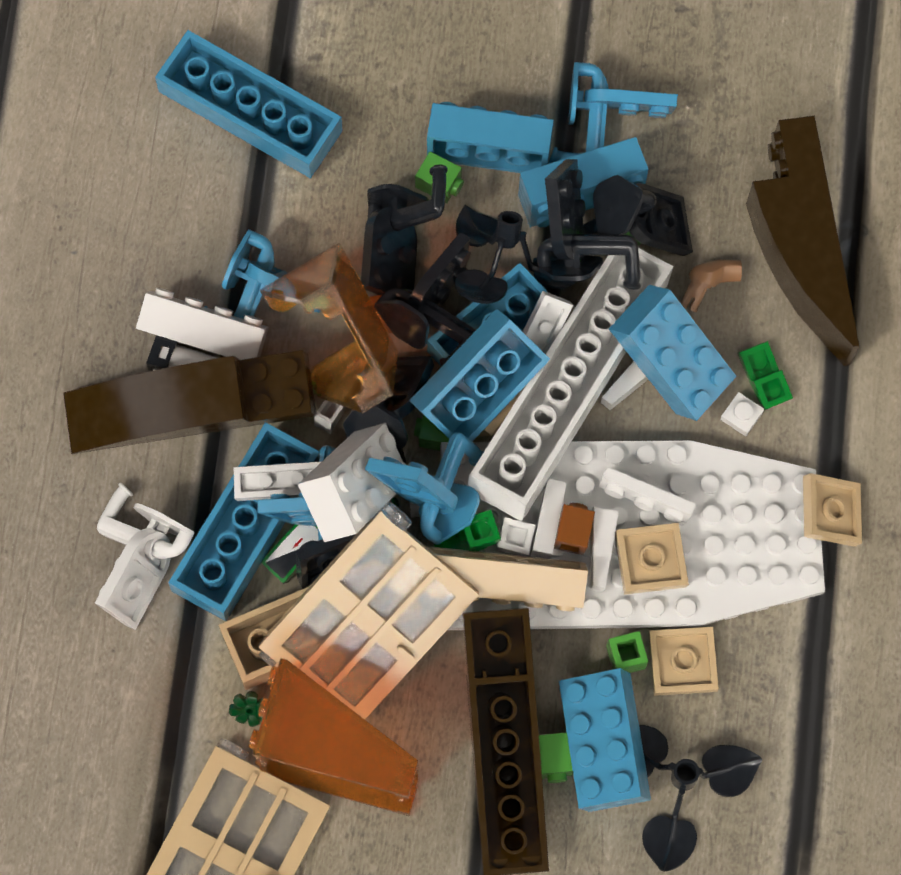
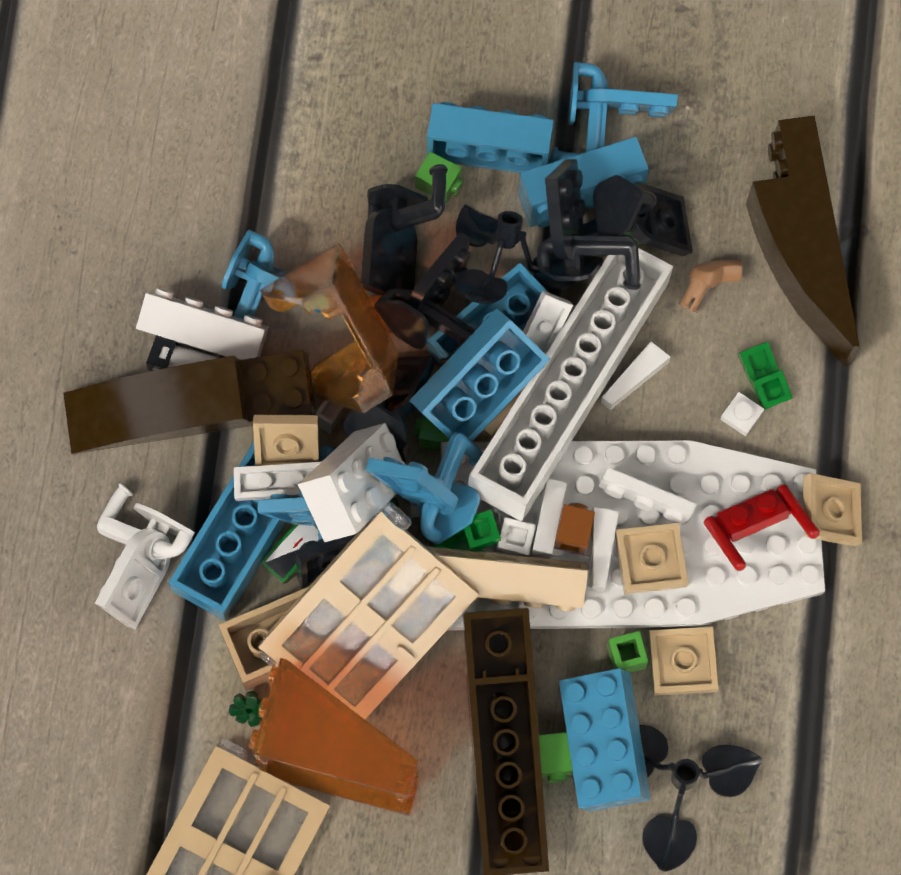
dark azure brick [155,30,343,179] -> none
dark azure brick [609,284,736,421] -> none
none -> tan plate [253,415,319,466]
none -> red plate [703,484,820,571]

